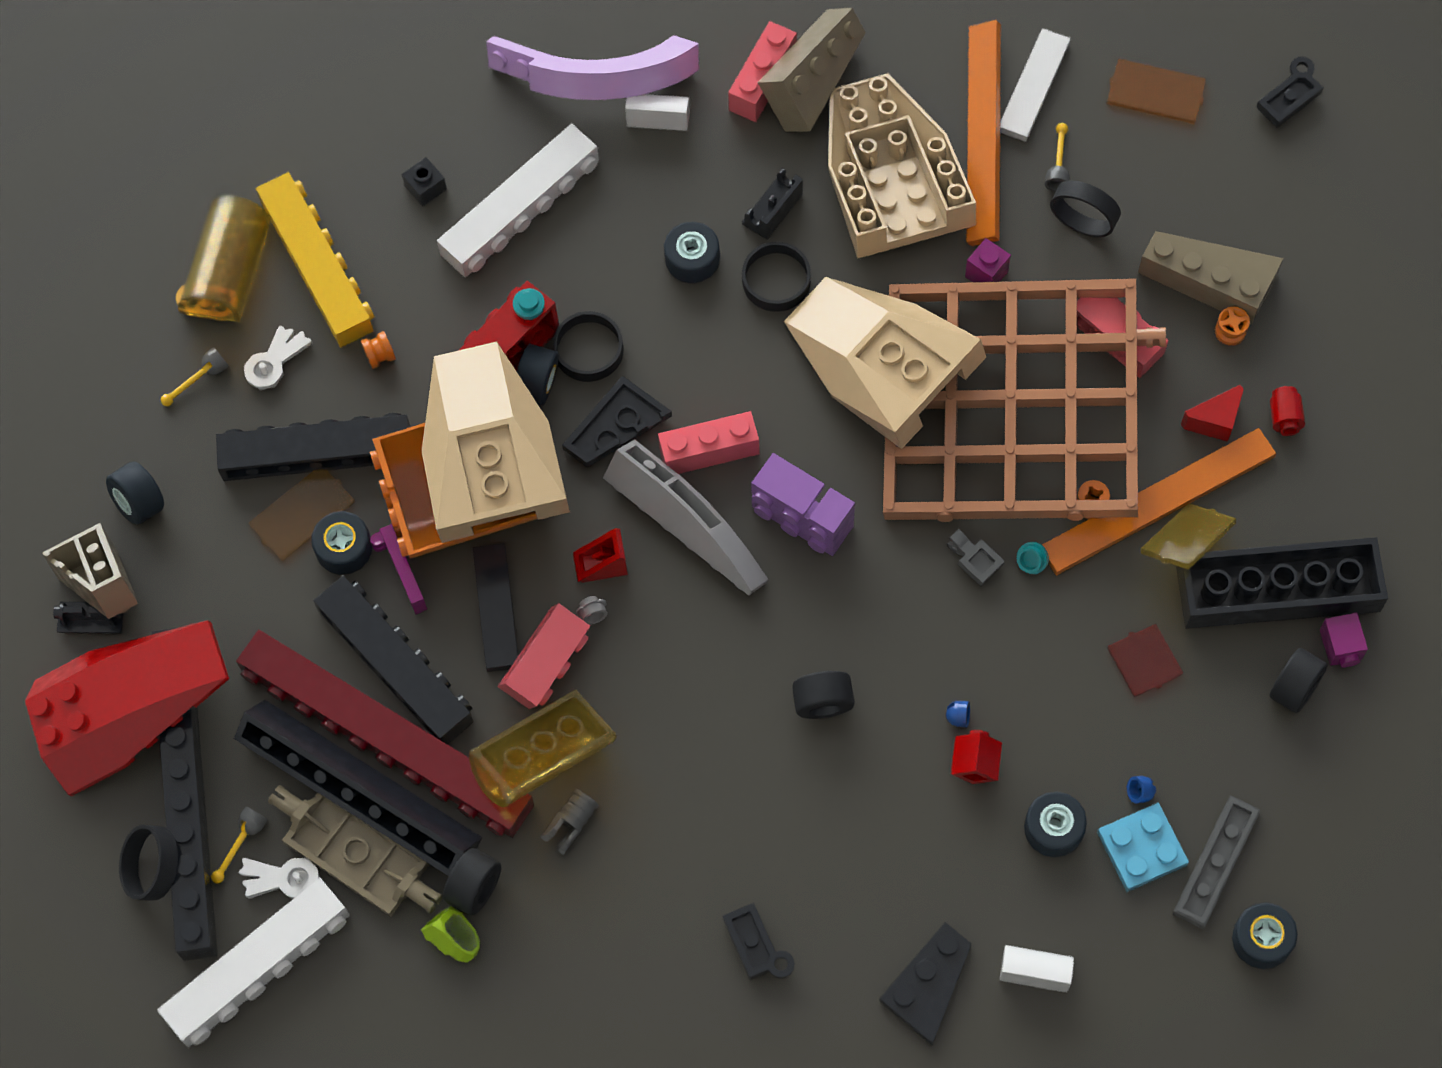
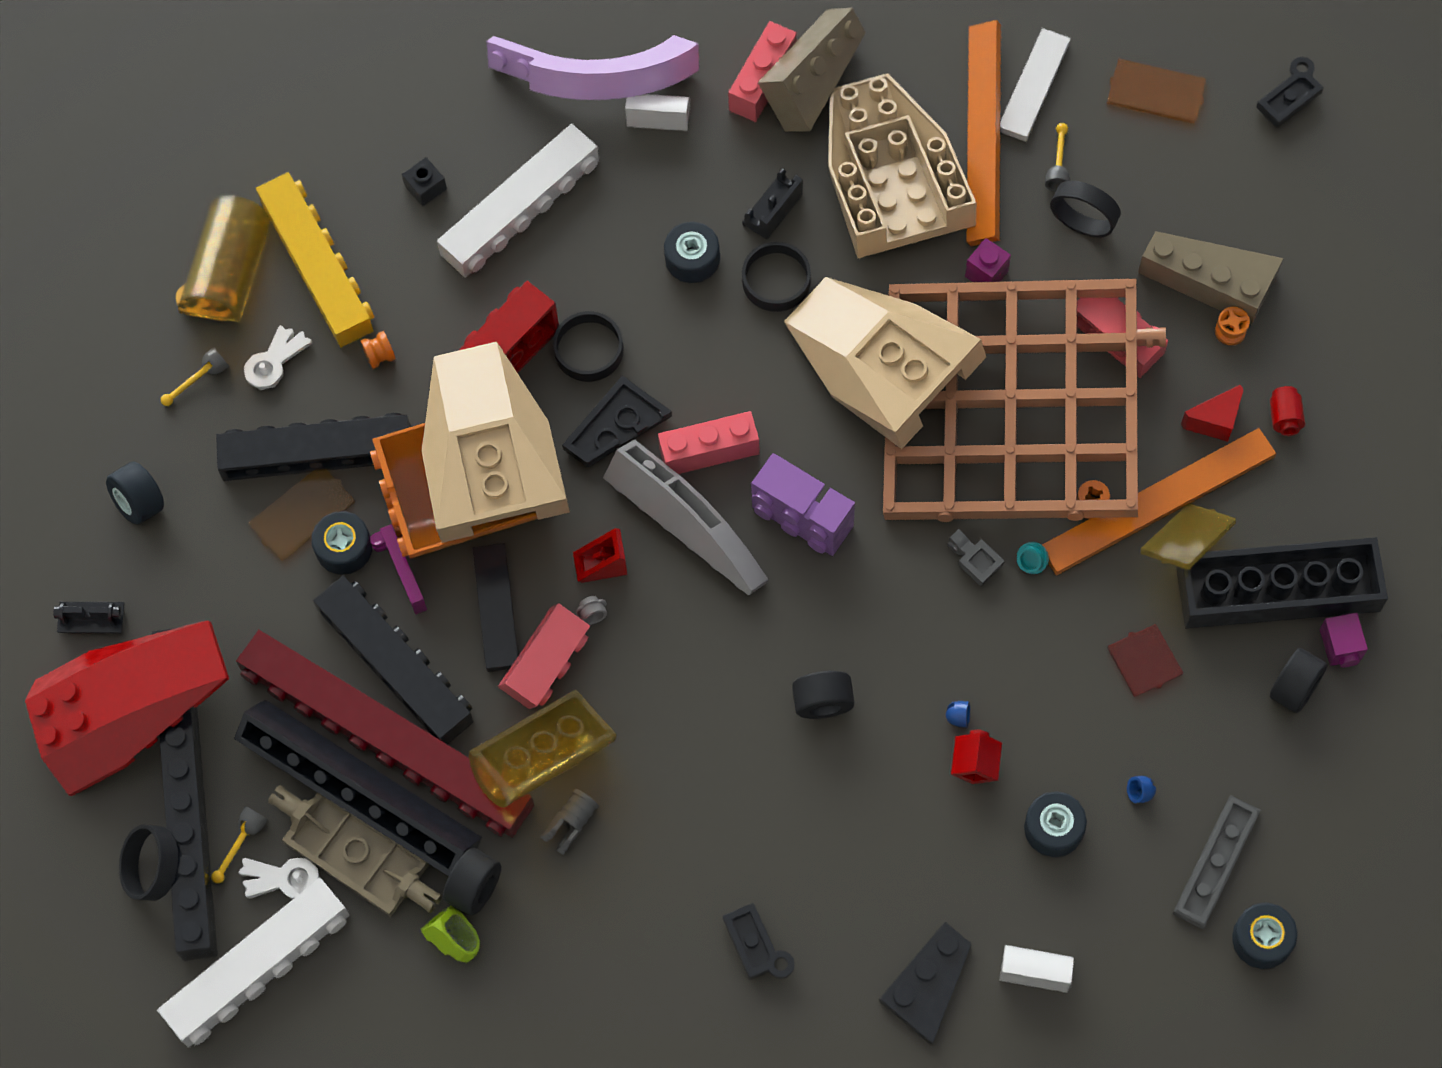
dark tan wedge [42,523,138,619] -> none
teal plate [513,288,545,320] -> none
black wheel [516,344,559,405] -> none
medium azure plate [1097,802,1189,892] -> none

